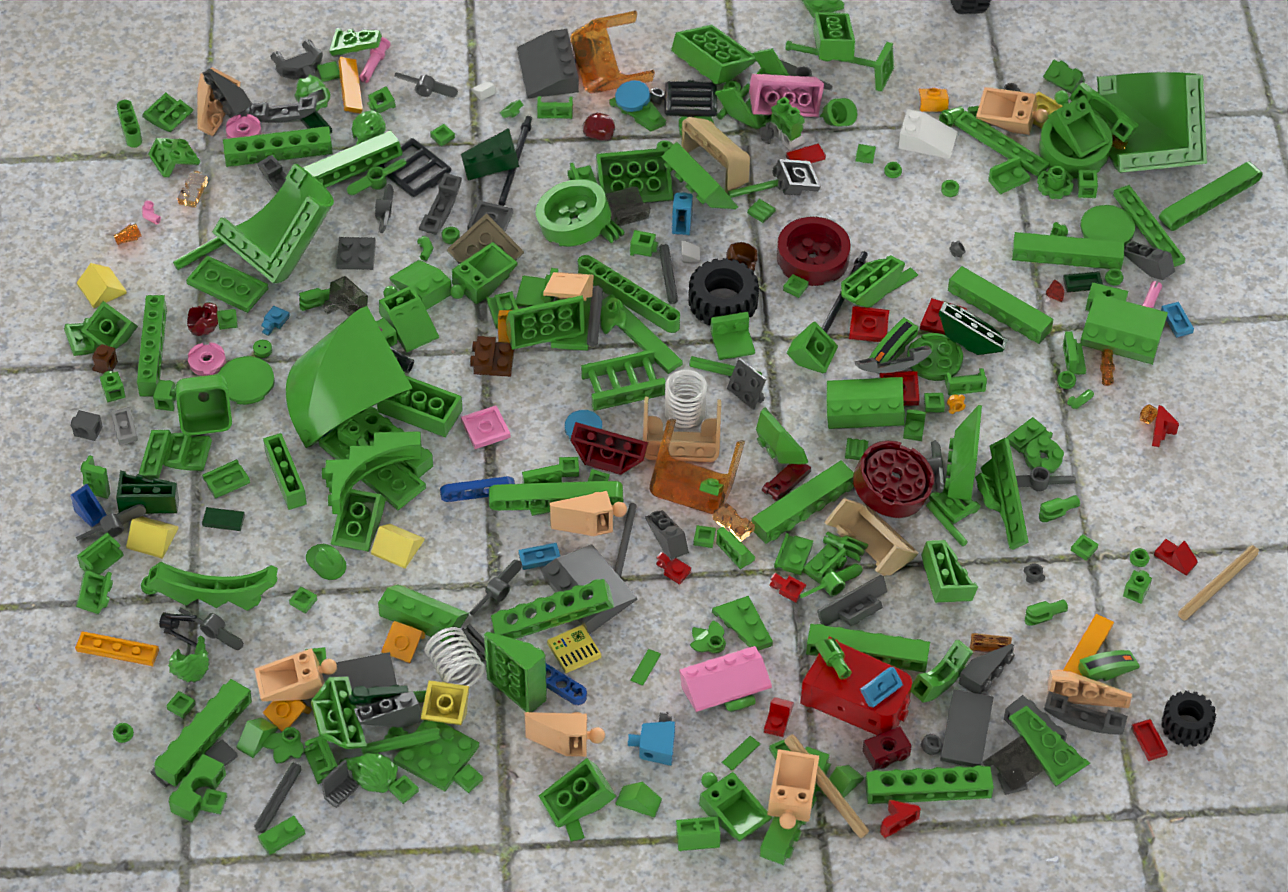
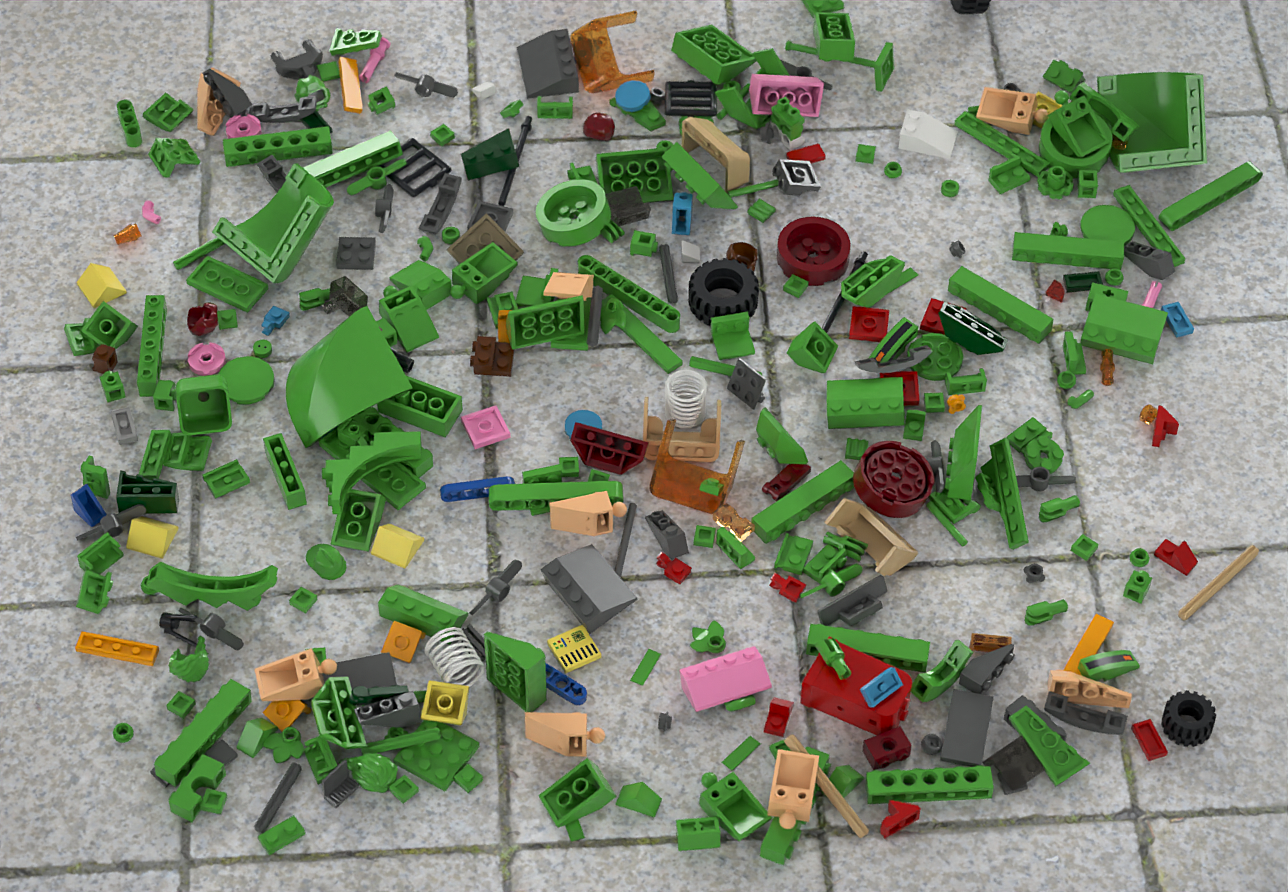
dark grey brick [70,410,103,441] -> none
clear orange piece [178,170,208,208] -> none
dark green tile [202,507,245,531] -> none
bright green hair [351,110,386,145] -> none
bright green brick [491,579,614,639] -> none
dark azure plate [518,543,560,570] -> none
bright green fence [581,349,666,411] -> none
dark azure torso [628,721,675,766] -> none
bright green wing [712,595,773,651] -> none
bright green piece [819,98,857,127] -> none
light orange piece [919,88,949,112] -> none
bright green wedge [921,540,978,603] -> none
bright green cone [939,106,965,127] -> none

